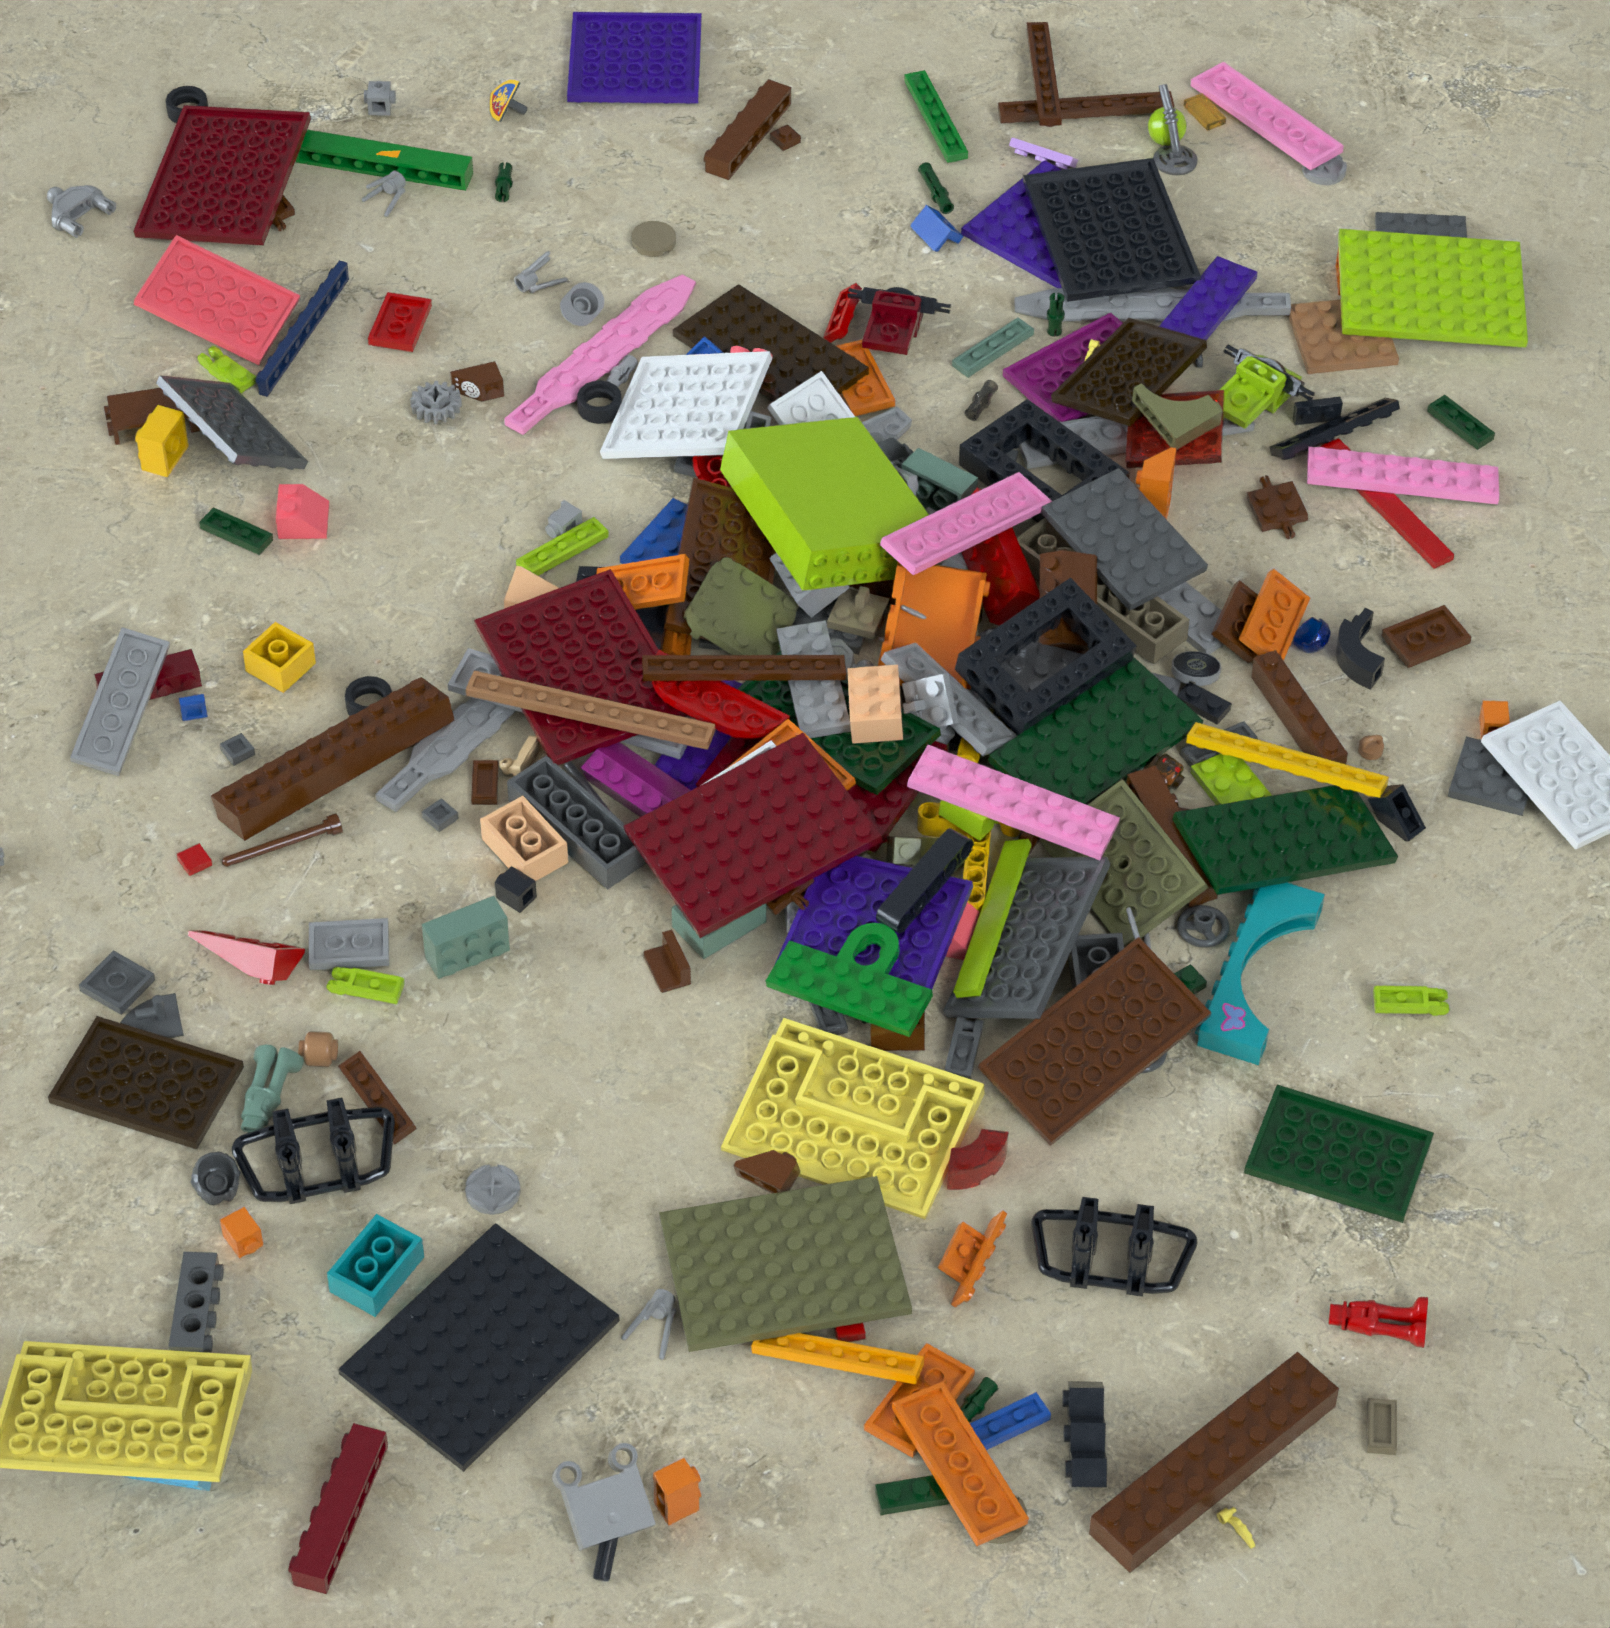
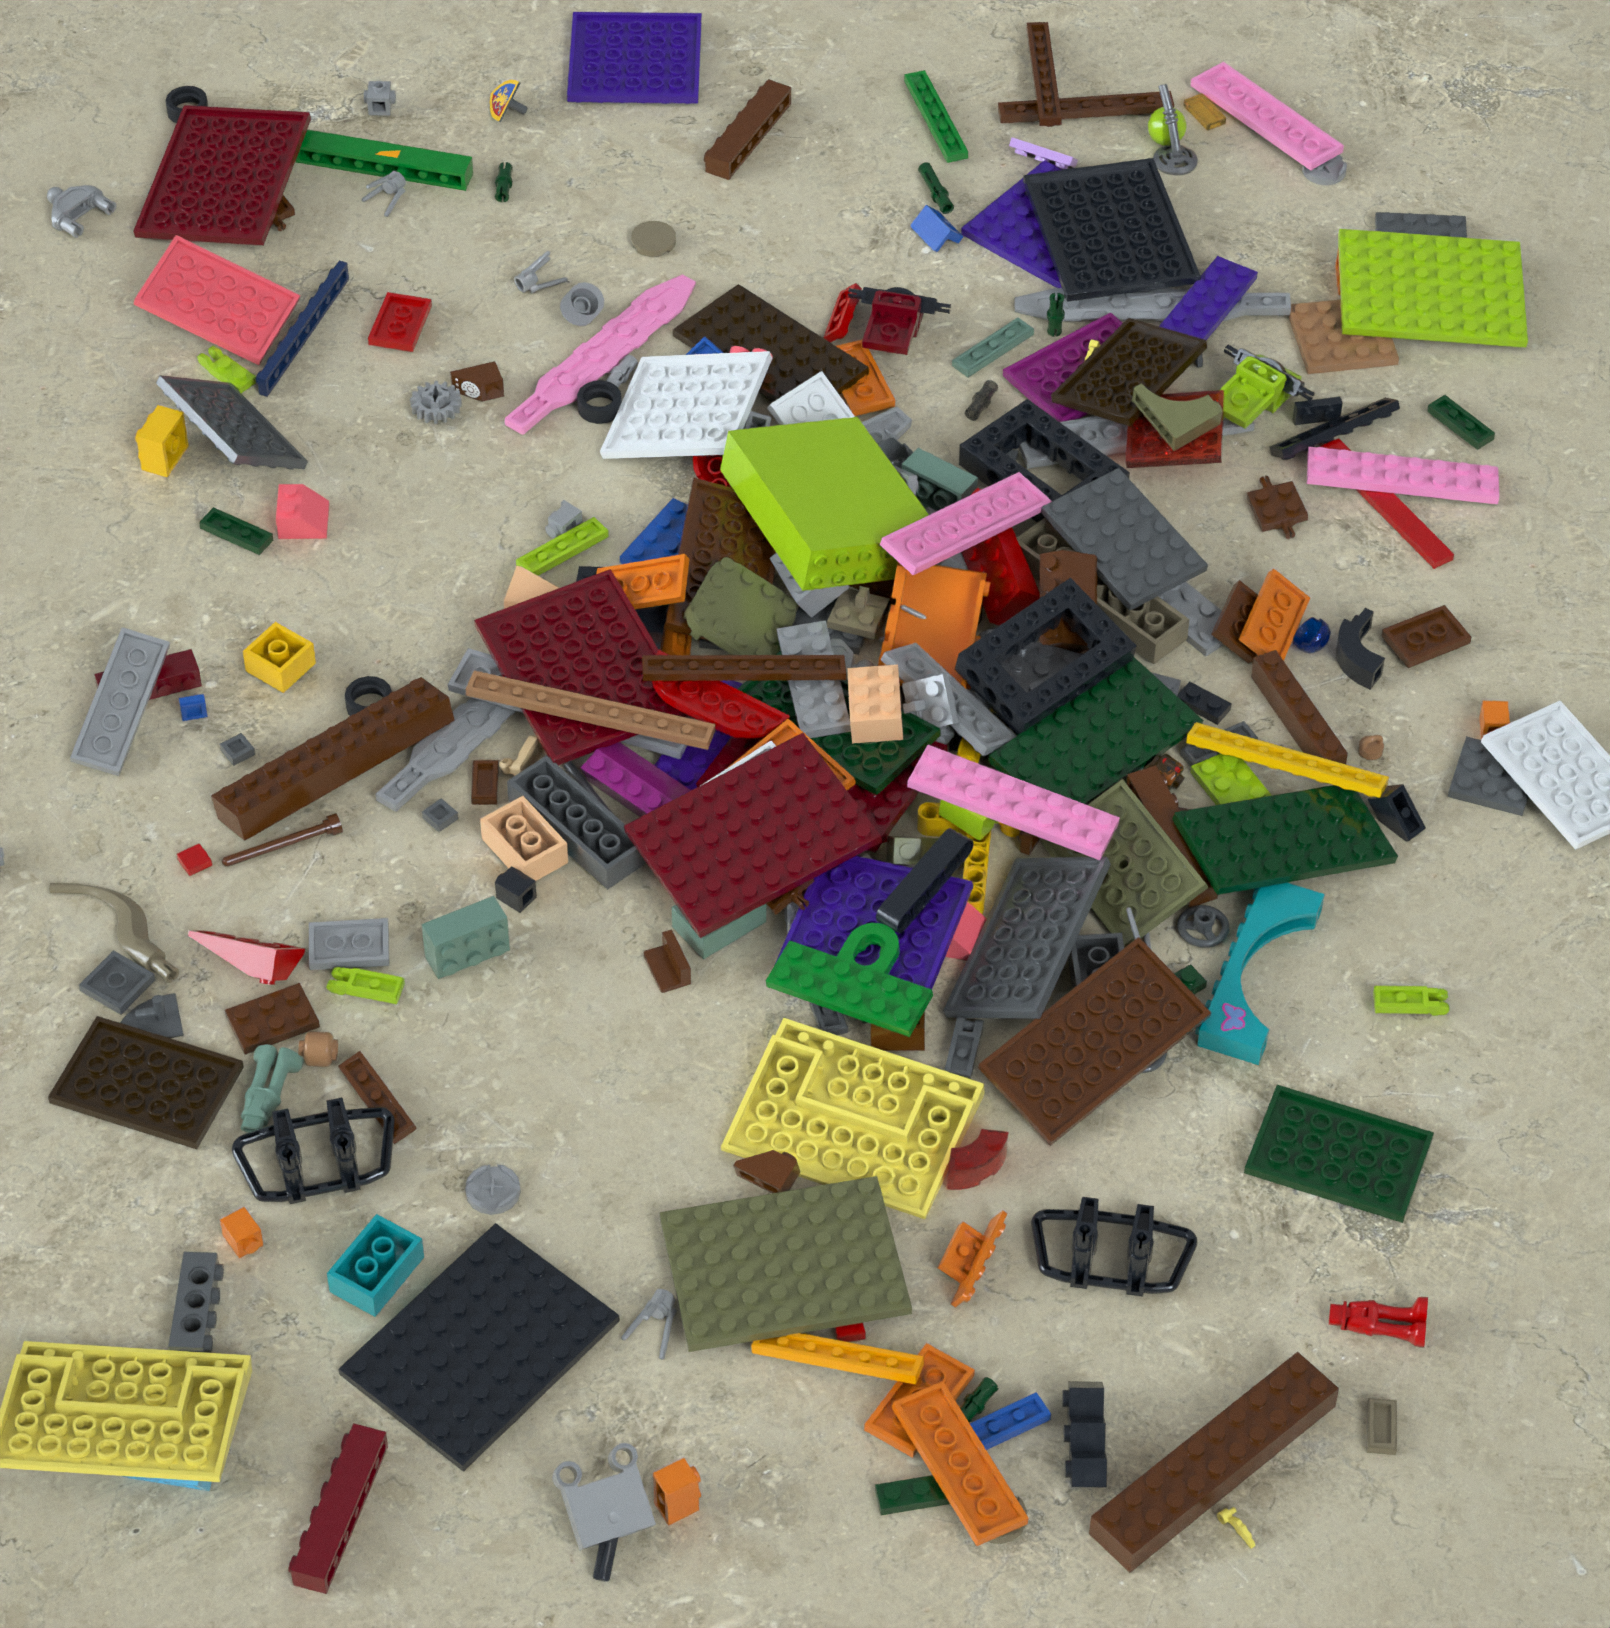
reddish brown panel [104,388,200,445] -> none
dark grey hair [190,1151,241,1205] -> none
dark grey plate [674,456,697,477] -> none
reddish brown plate [770,124,801,151] -> none
lime tile [953,839,1031,998] -> none
orange slope [1136,447,1176,519] -> none
tile [1171,651,1221,686] -> none
none -> dark tan animal [49,883,179,983]
none -> reddish brown plate [225,983,320,1055]

